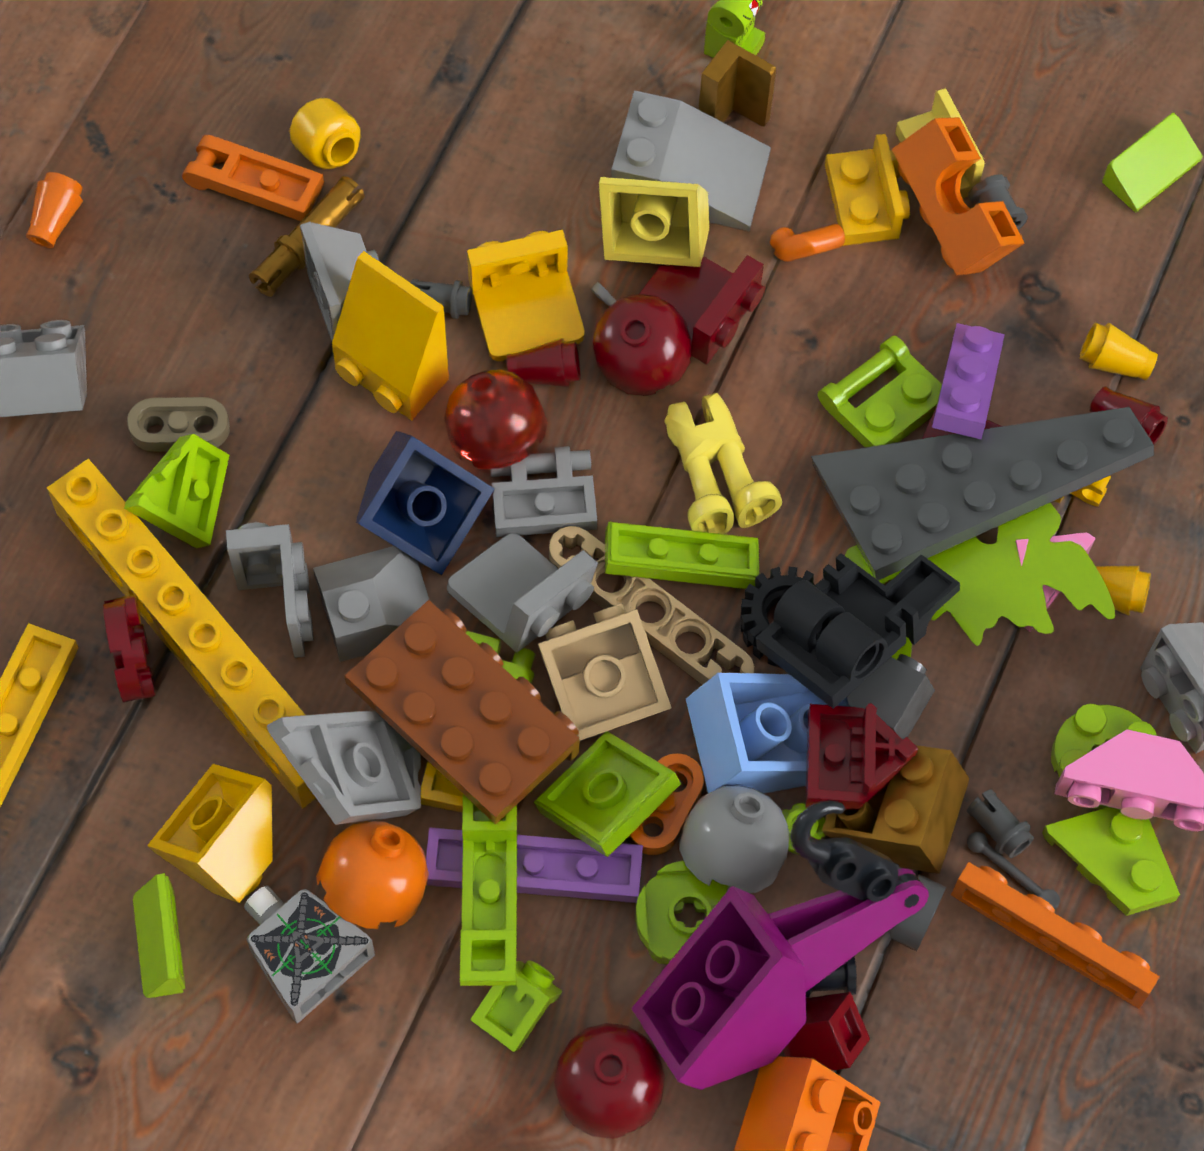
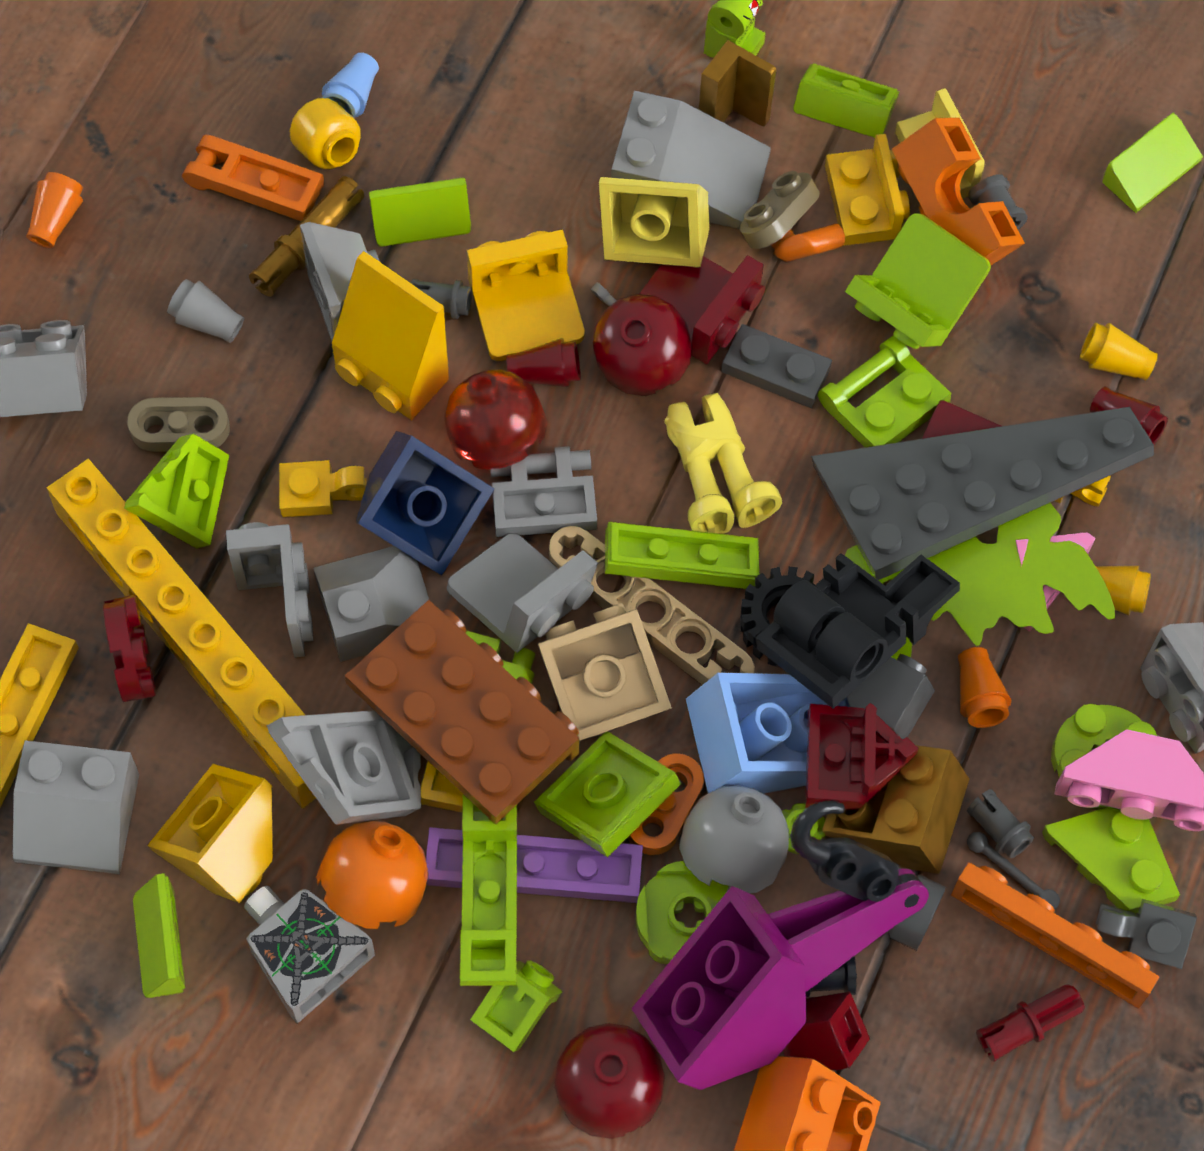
medium lavender plate [932,323,1005,439] -> none
none -> light grey slope [13,740,139,874]
none -> light grey cone [167,279,245,343]
none -> yellow plate [279,460,367,517]
none -> light blue cone [322,53,379,118]
none -> lime slope [369,178,471,247]
none -> dark grey plate [721,324,832,409]
none -> dark tan plate [740,171,820,249]
none -> lime slope [793,63,900,138]
none -> lime bracket [845,213,991,349]
none -> orange cone [958,647,1011,728]
none -> dark red axle [976,985,1085,1062]
none -> dark grey plate [1095,899,1197,969]

